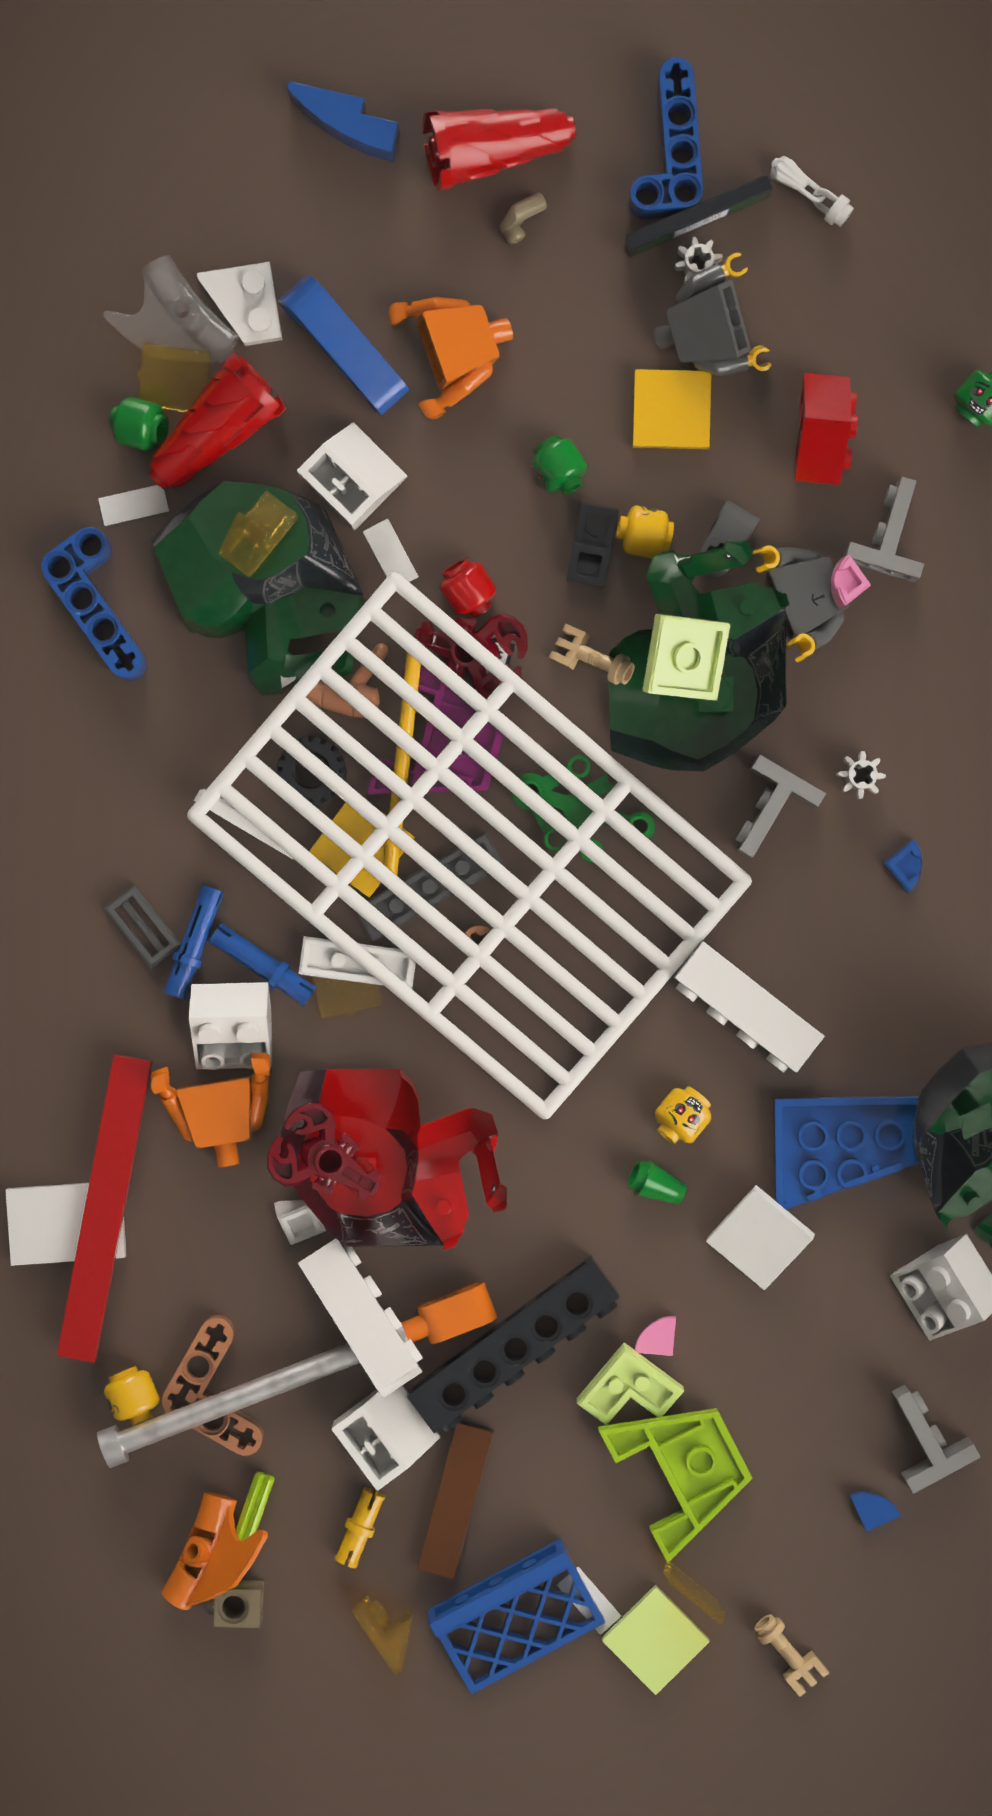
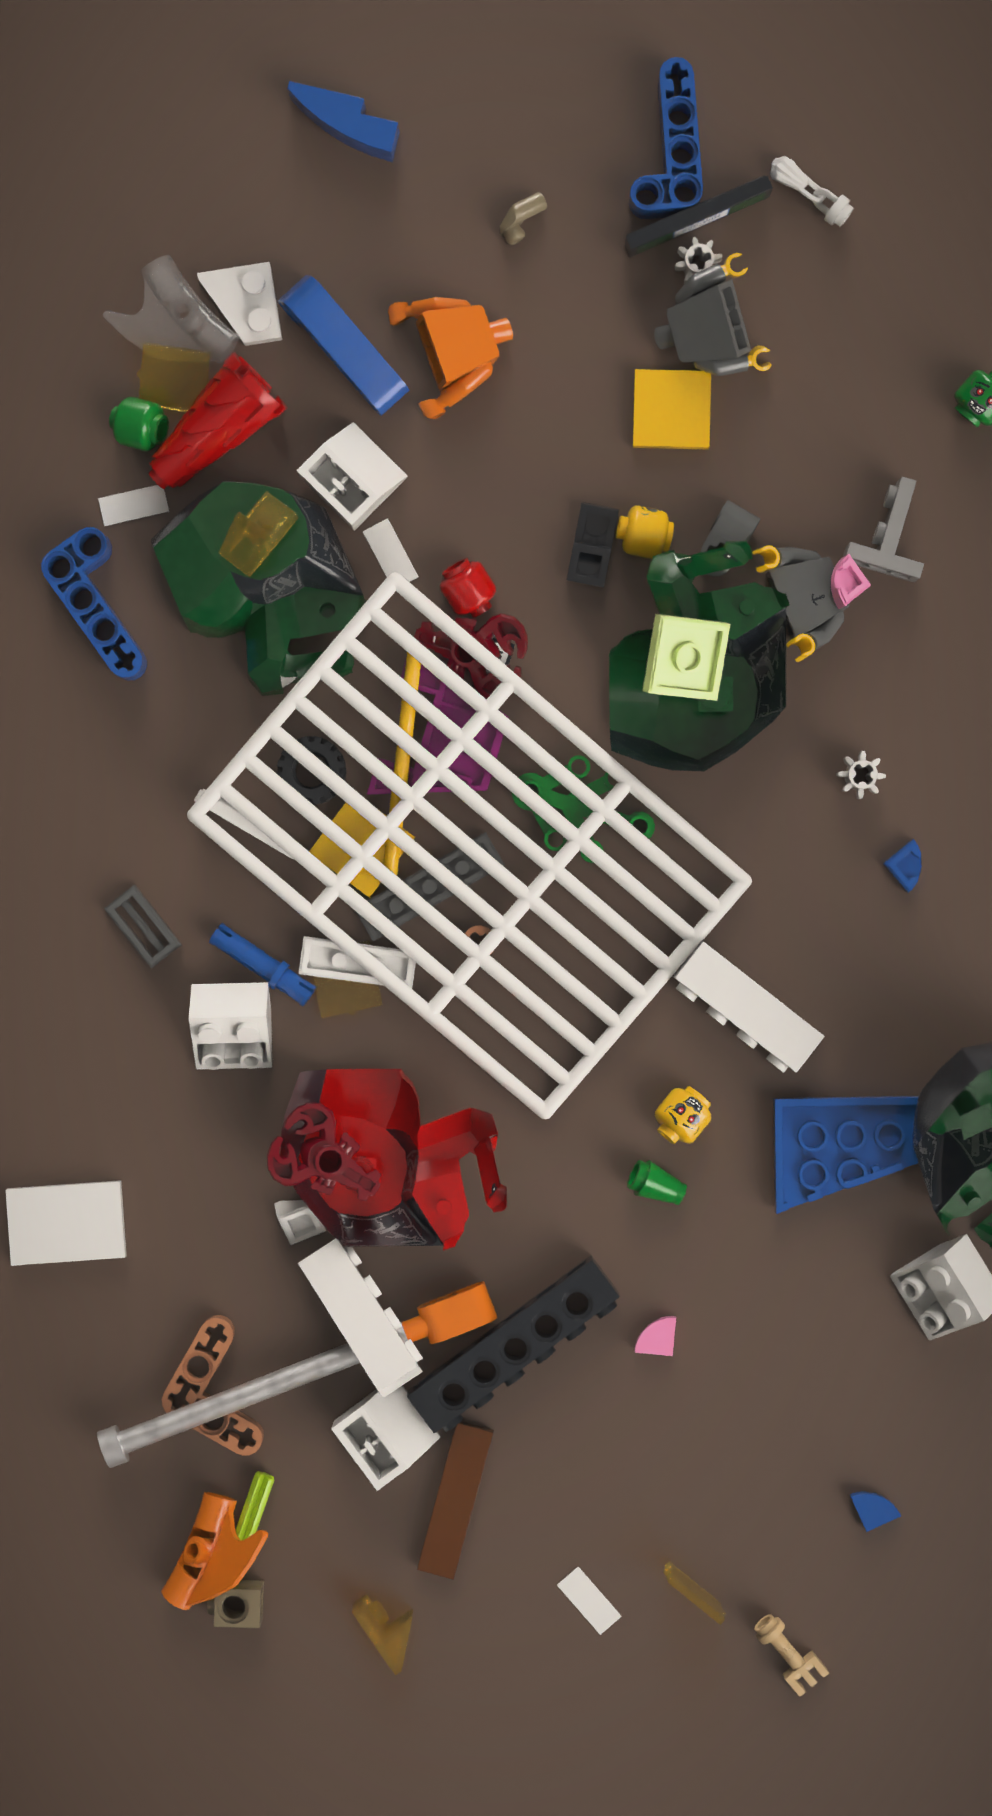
red tile [57,1054,153,1363] -> none
yellow head [104,1366,160,1426] -> none
orange torso [151,1053,271,1168] -> none
blue pin [163,884,225,1000] -> none
nougat piece [306,643,389,718] -> none
yellow pin [334,1487,386,1568] -> none
red cone [422,109,576,191] -> none
blue fence [427,1538,605,1695] -> none
green head [531,435,588,495] -> none
tan hinge [548,624,635,685] -> none
yellowish green tile [576,1342,684,1425] -> none
lime wing [598,1408,753,1563] -> none
yellowish green tile [602,1584,710,1695] -> none
white tile [706,1185,815,1290] -> none
light grey bracket [735,755,826,858] -> none
red brick [794,373,858,485] -> none
light grey bracket [891,1384,981,1494] -> none

